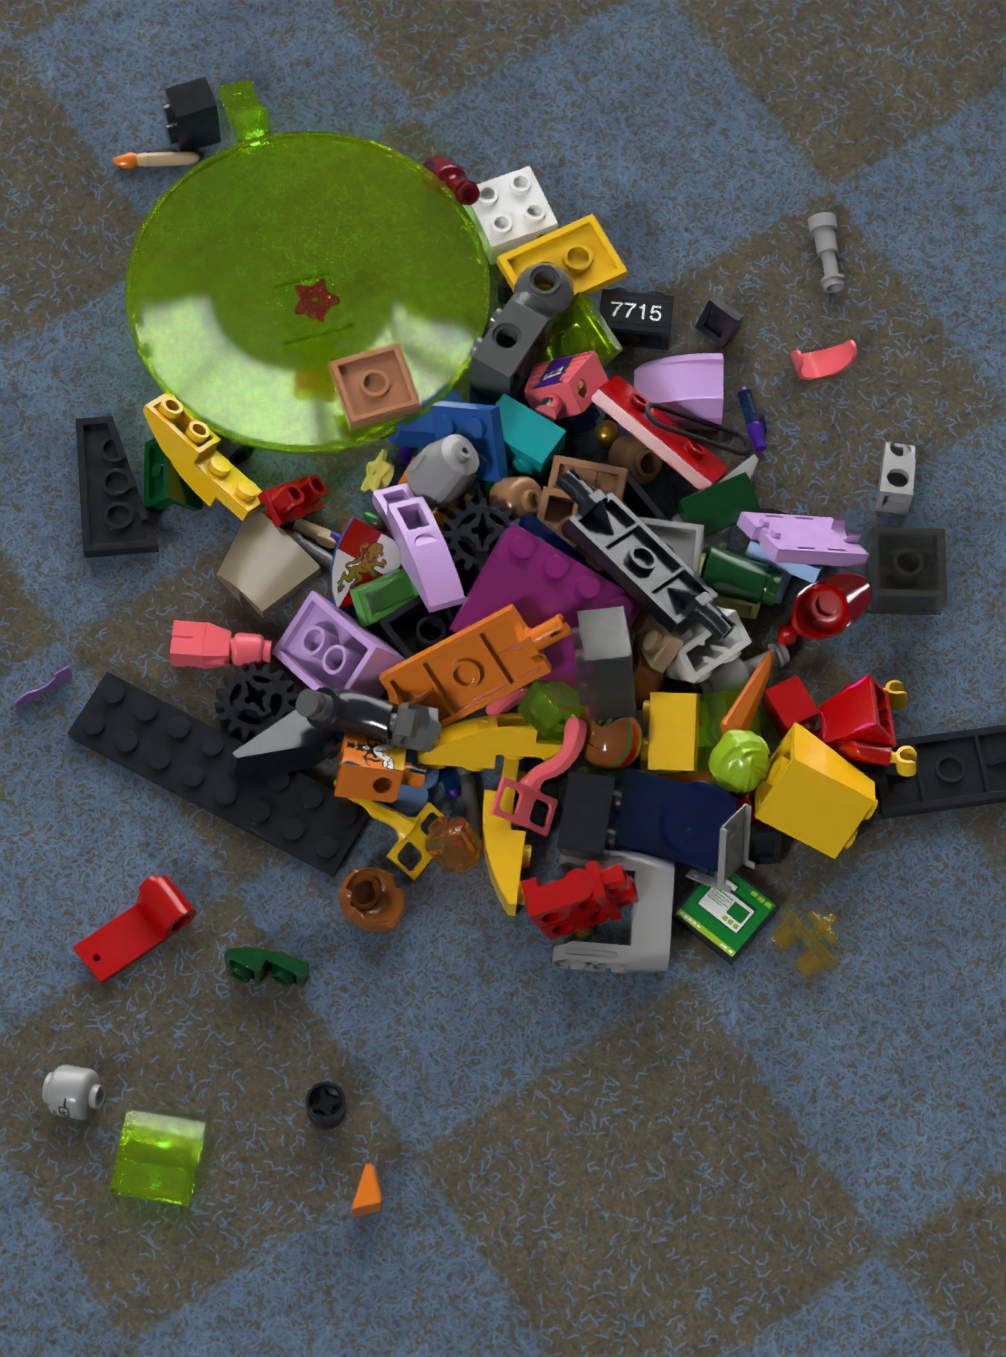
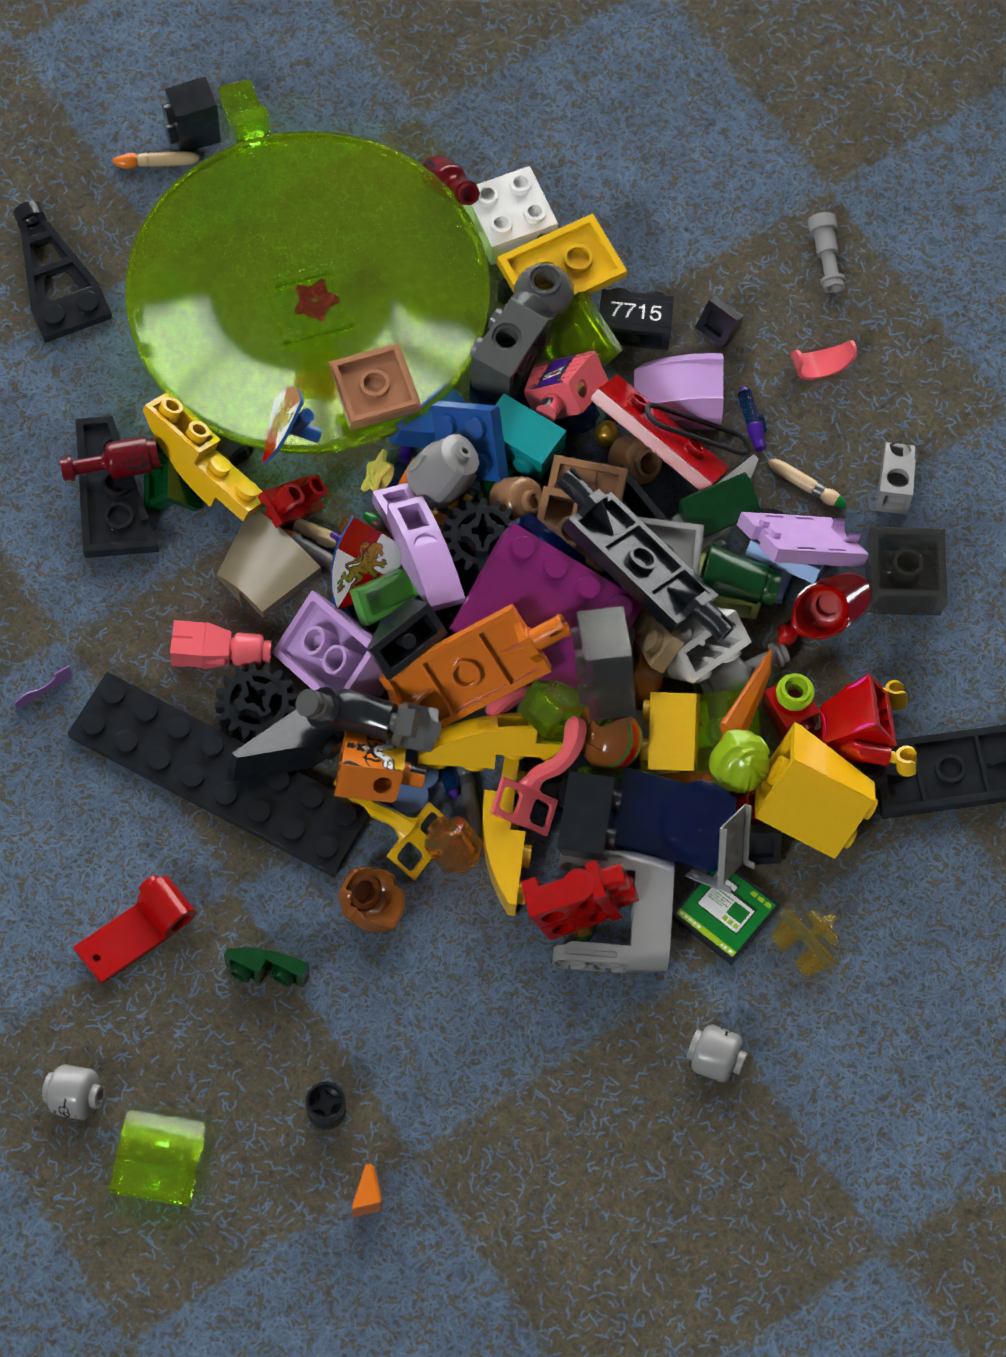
none -> black plate [13,201,112,343]
none -> dark red piece [60,436,160,481]
none -> shield [262,386,322,465]
none -> black slope [366,598,448,680]
none -> light grey head [686,1024,748,1083]
none -> tan piece [768,459,847,509]
none -> lime plate [776,673,815,711]

